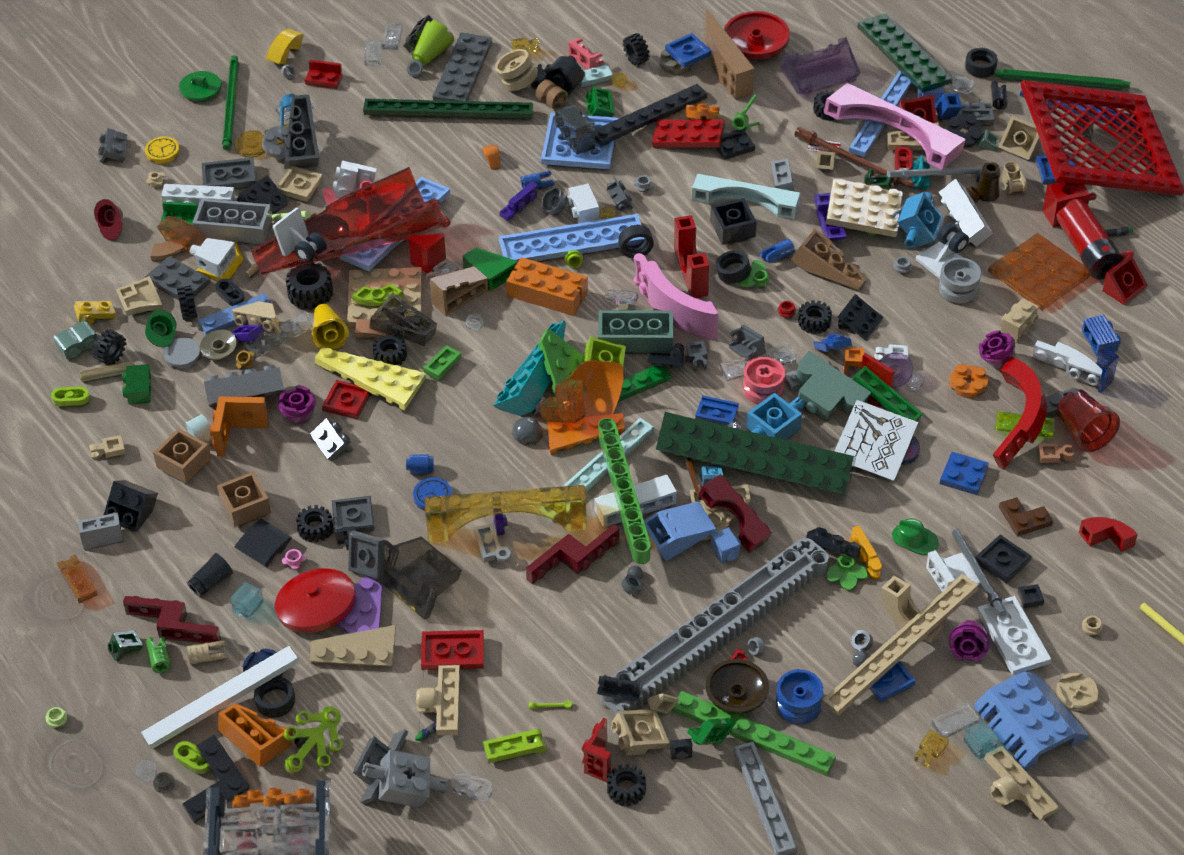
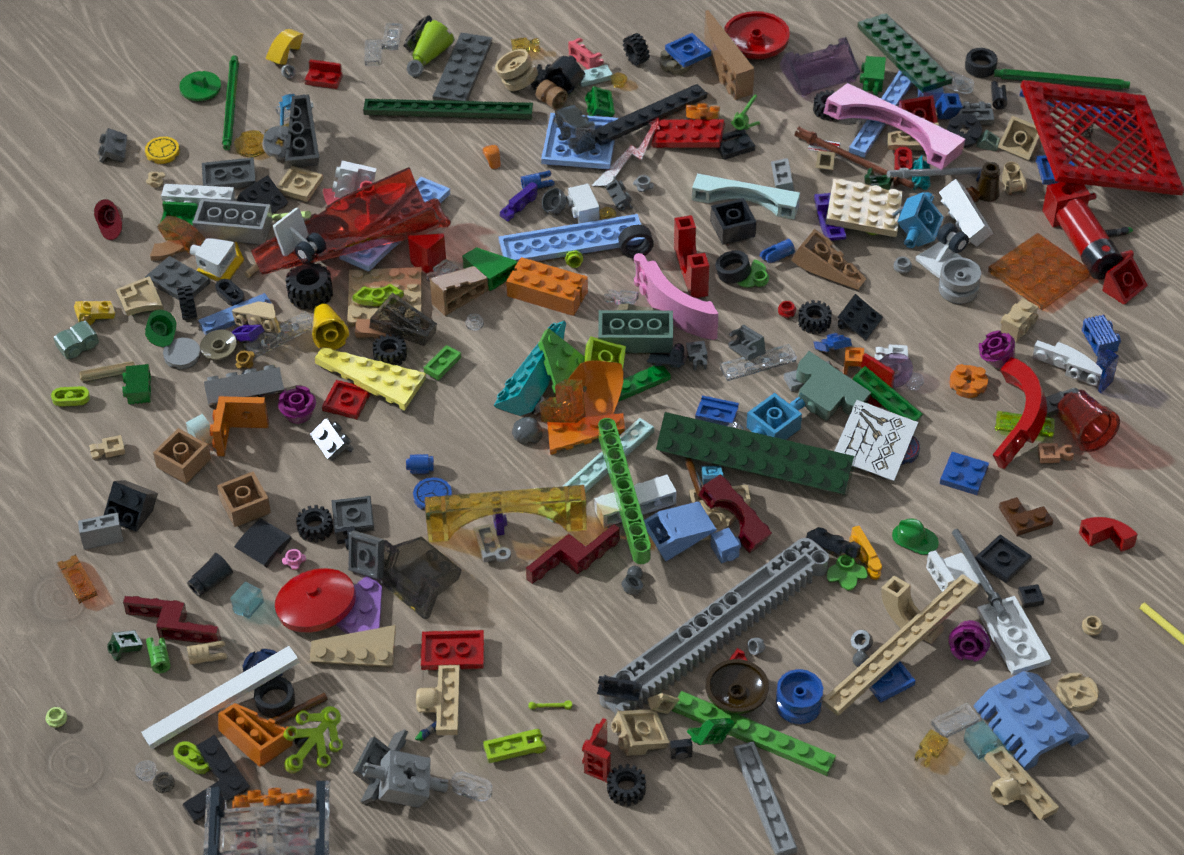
black tyre [92,329,126,365] -> none
coral wheel [743,357,785,404] -> none
none -> reddish brown bar [272,693,328,725]
none -> sticker [592,117,659,186]
none -> green hinge [860,56,886,96]

